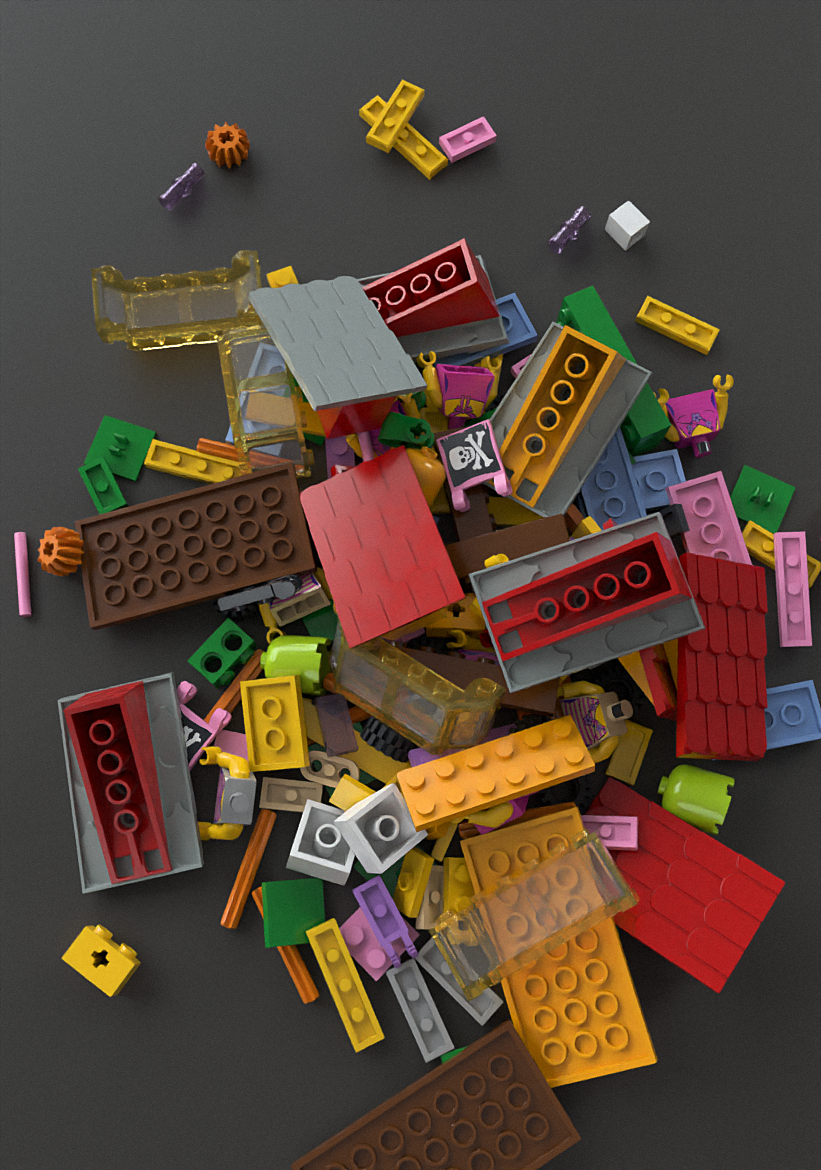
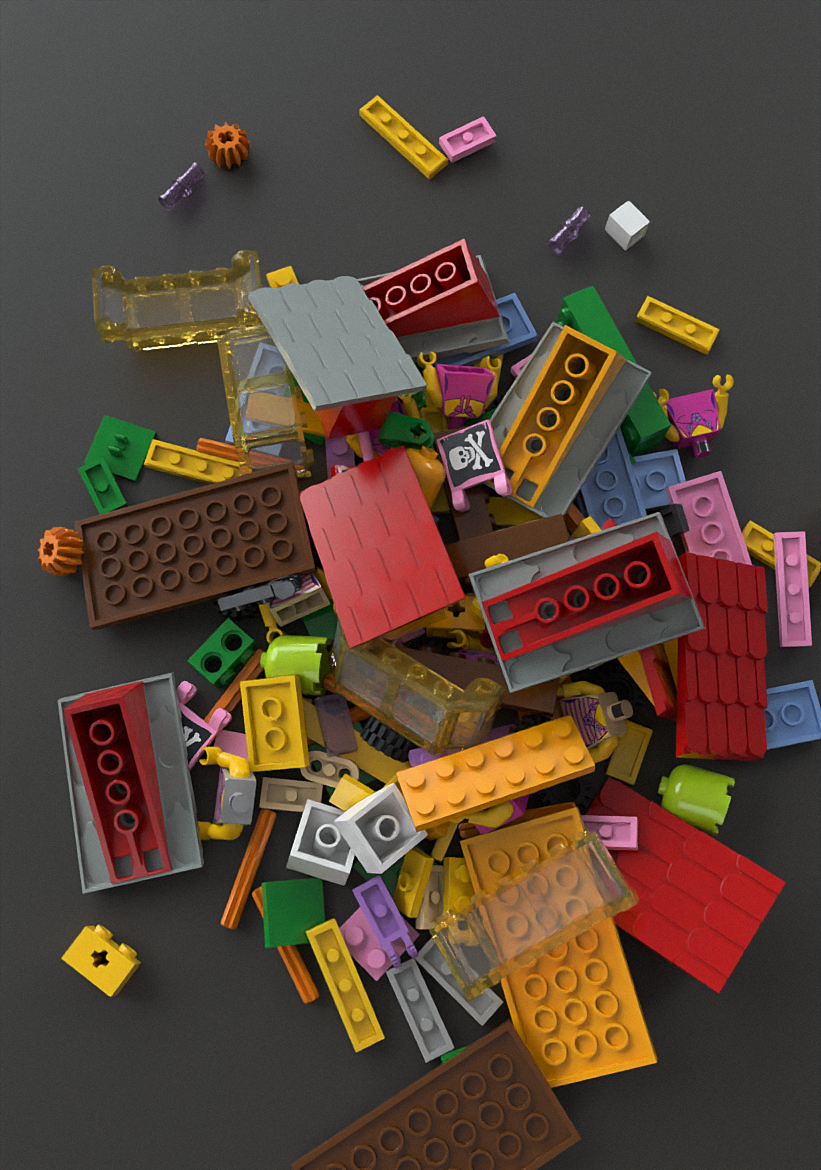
bright pink bar [14,532,32,617] -> none
yellow tile [366,80,425,153] -> none
green piece [730,465,796,534] -> none

